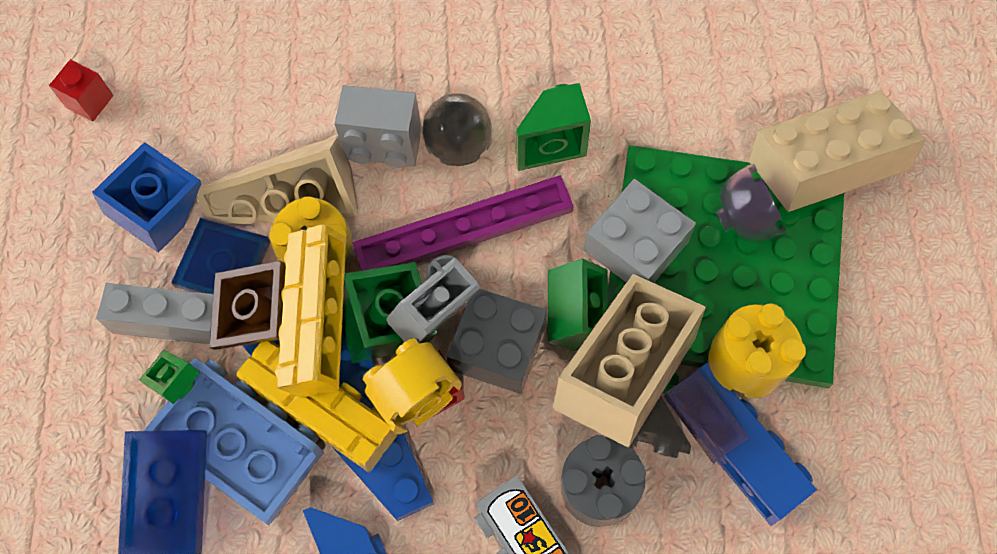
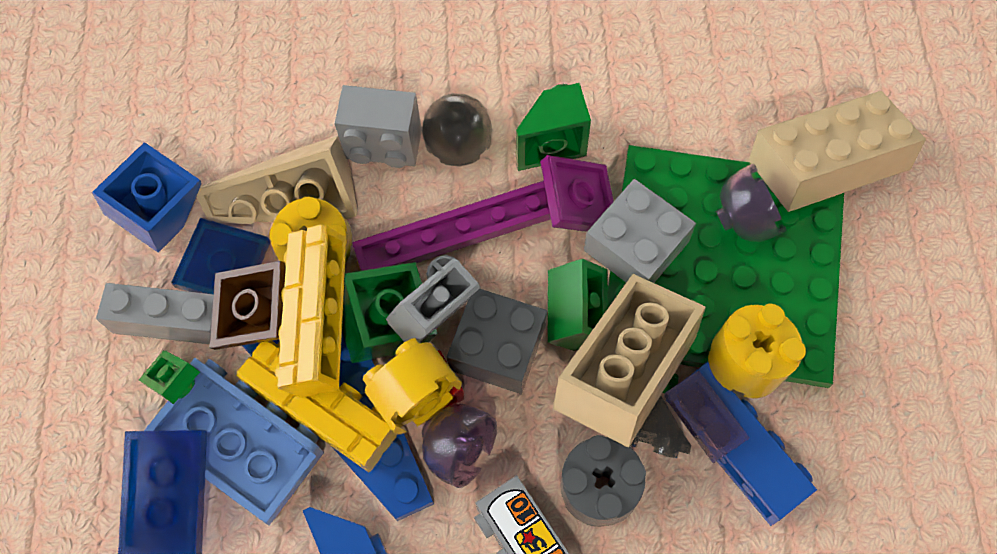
red brick [49,59,114,122] -> none
none -> cylinder [422,404,497,488]
none -> magenta tile [540,155,614,232]

